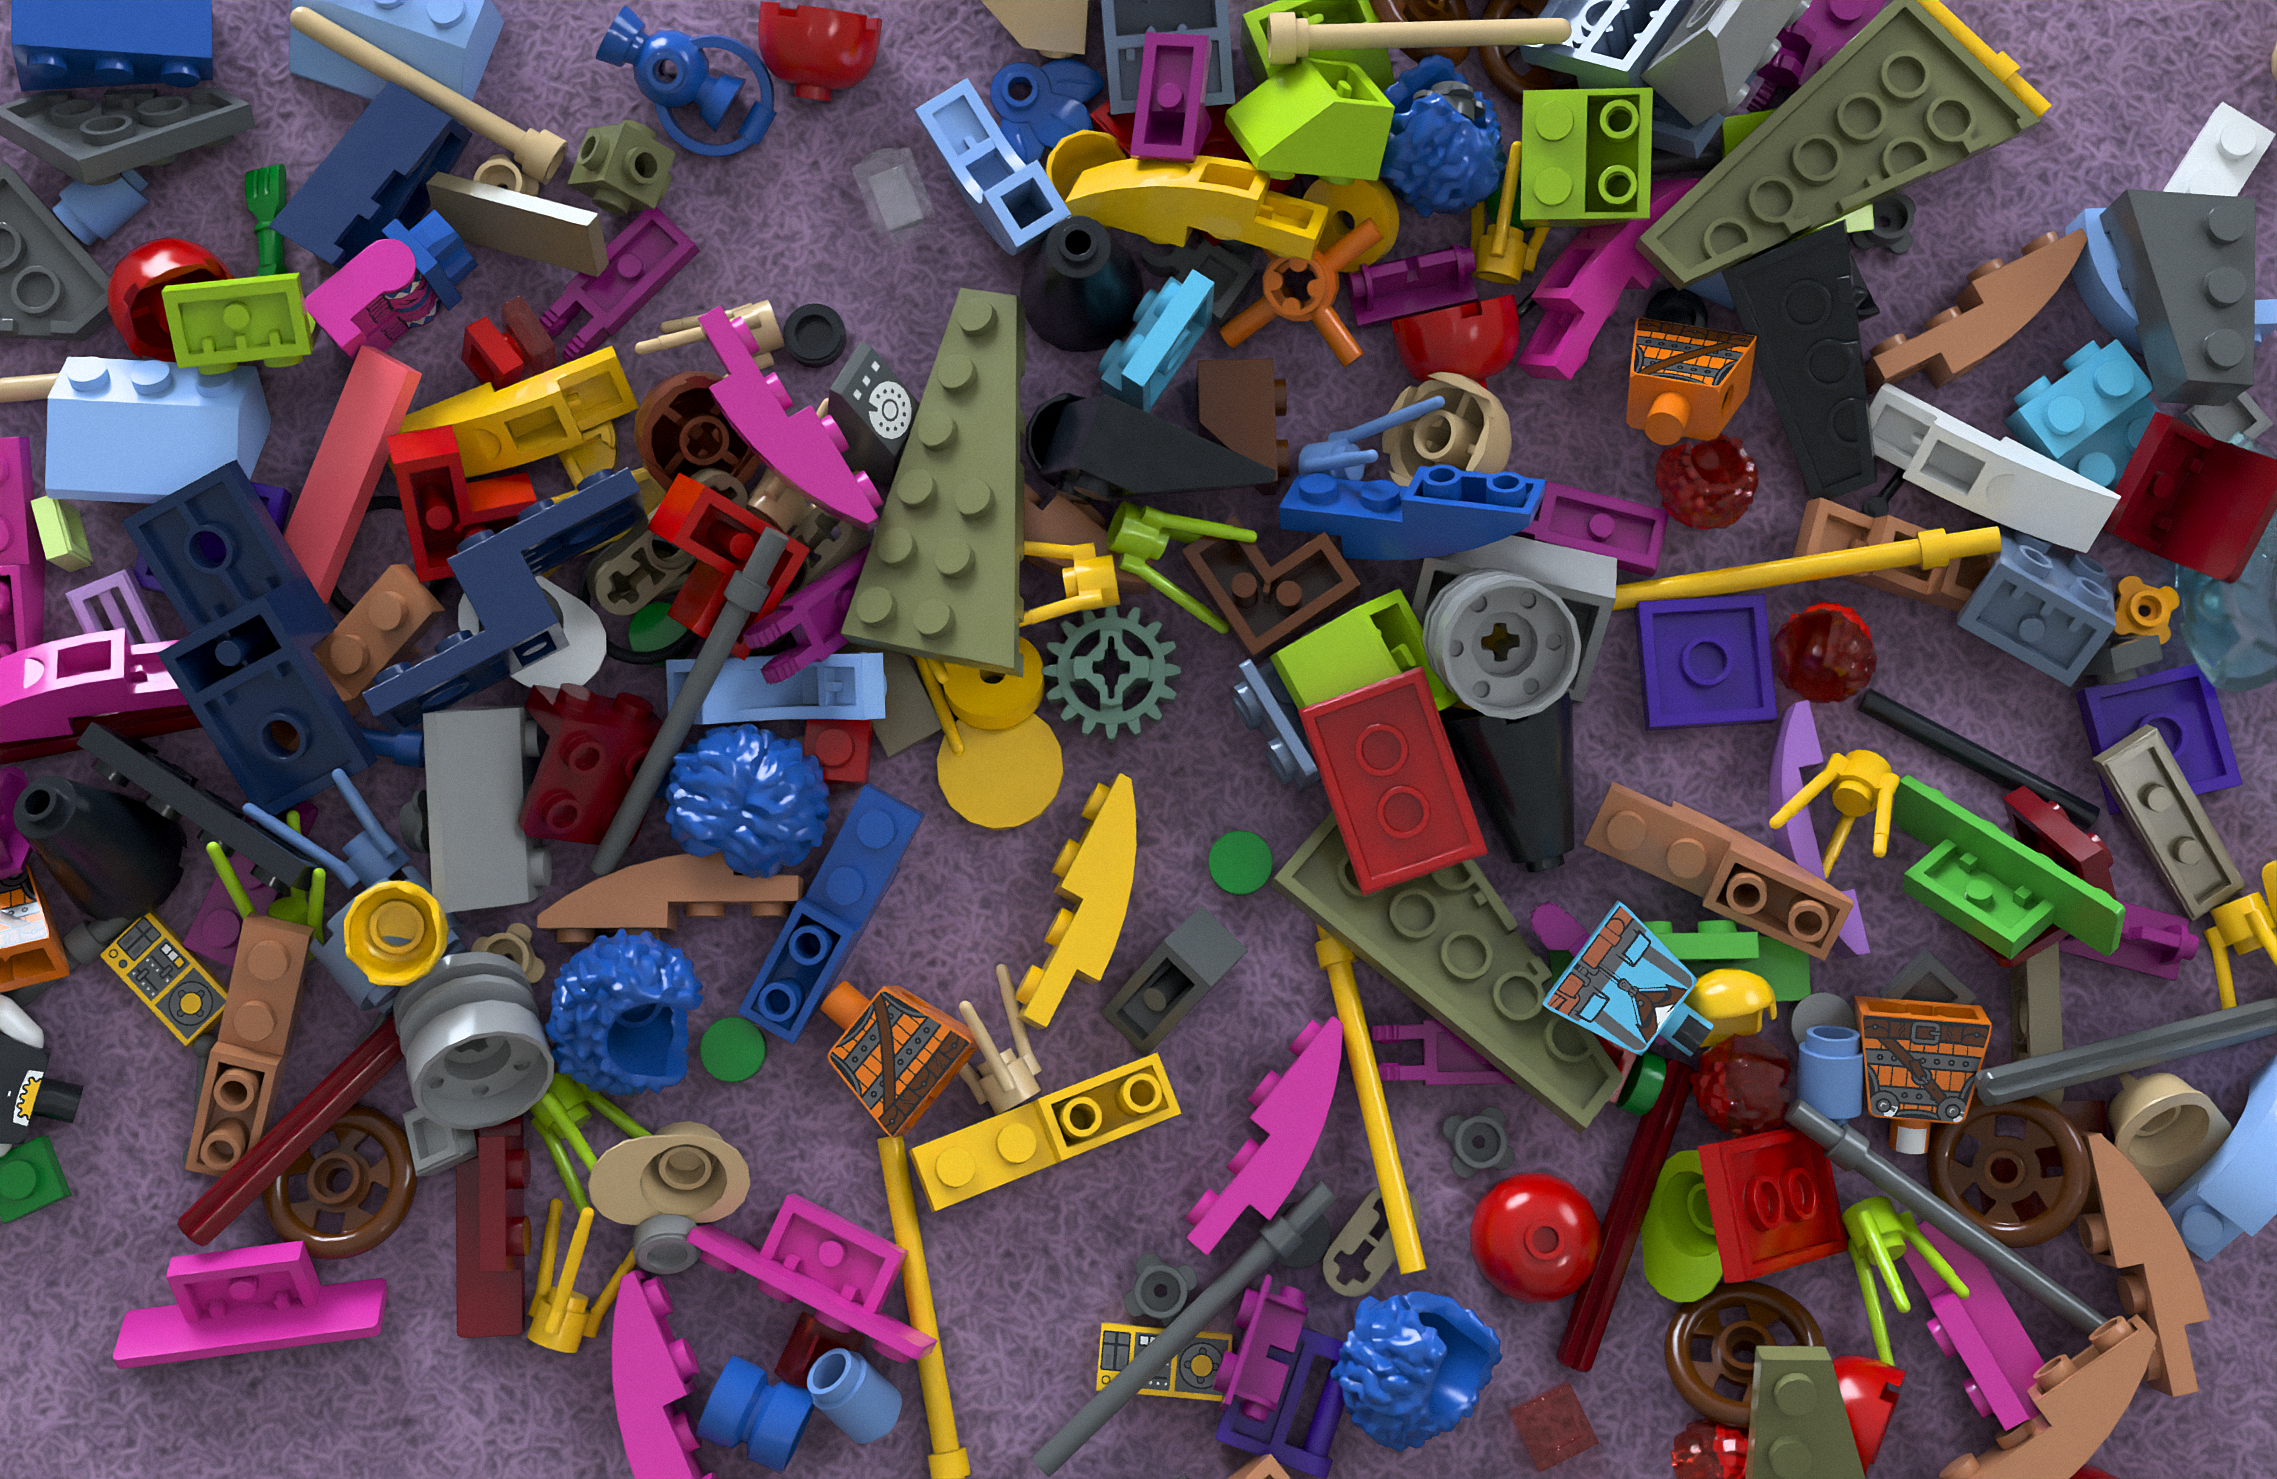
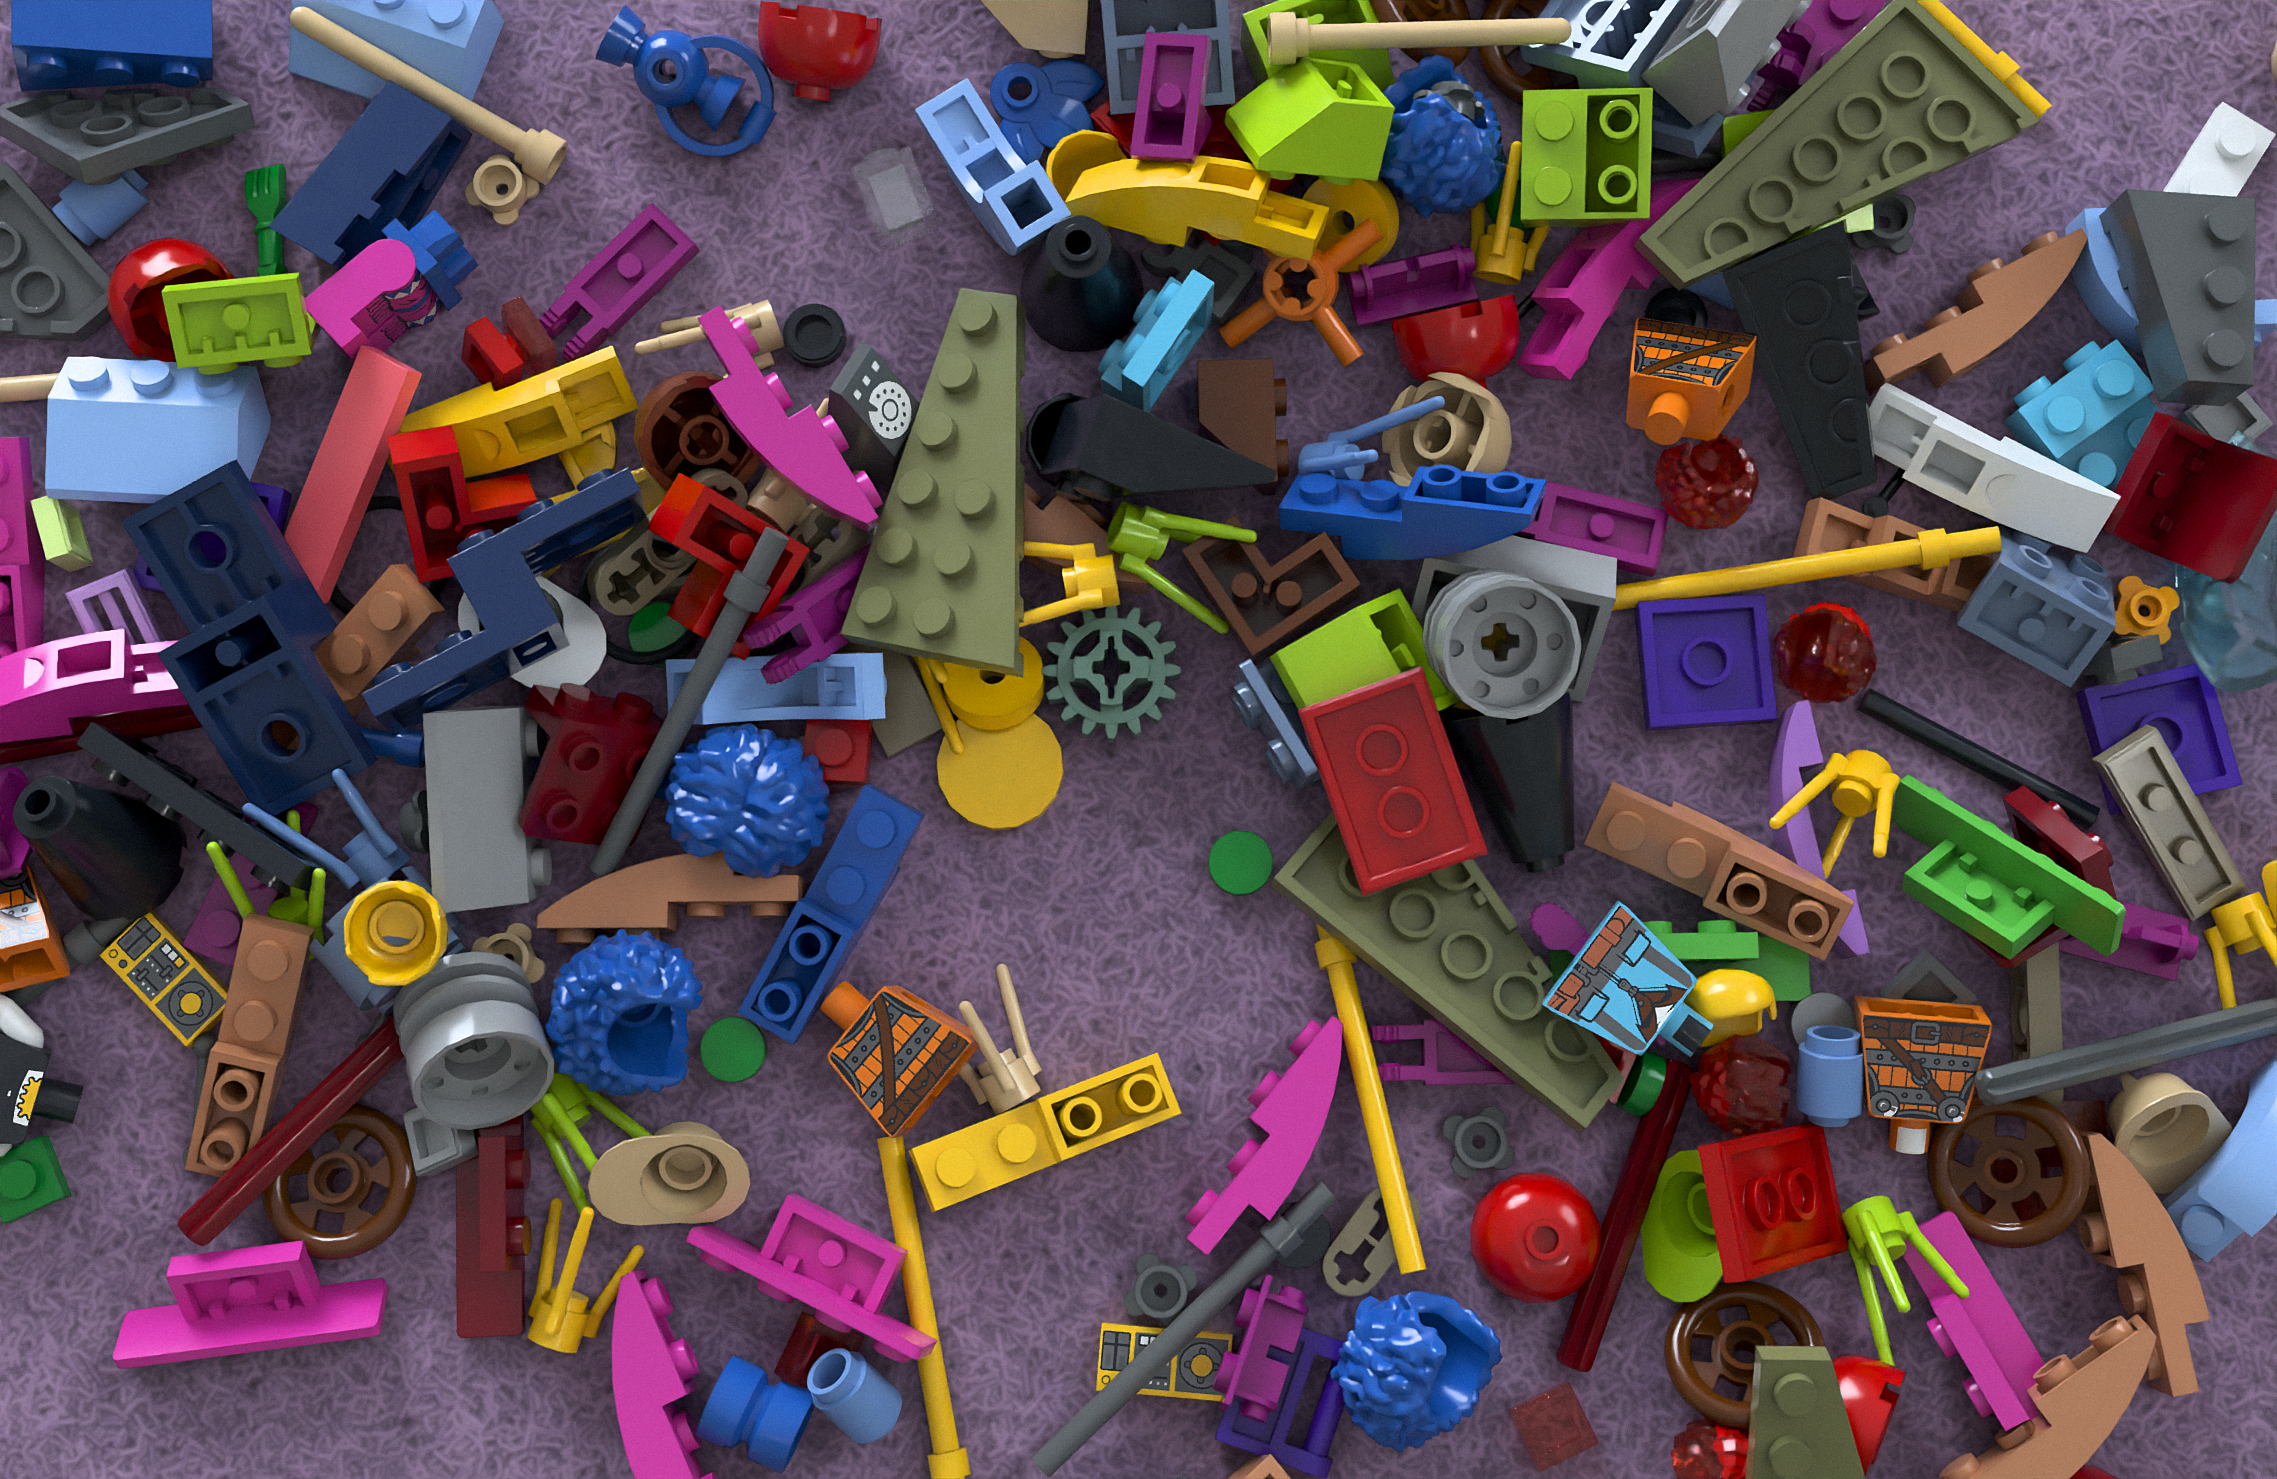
dark tan tile [426,171,609,277] -> none
olive brick [567,120,676,216] -> none
light grey tile [633,1214,700,1274] -> none
yellow slope [1014,773,1137,1030] -> none
dark grey slope [1100,906,1248,1057] -> none
dark grey bar [1784,1098,2109,1338] -> none

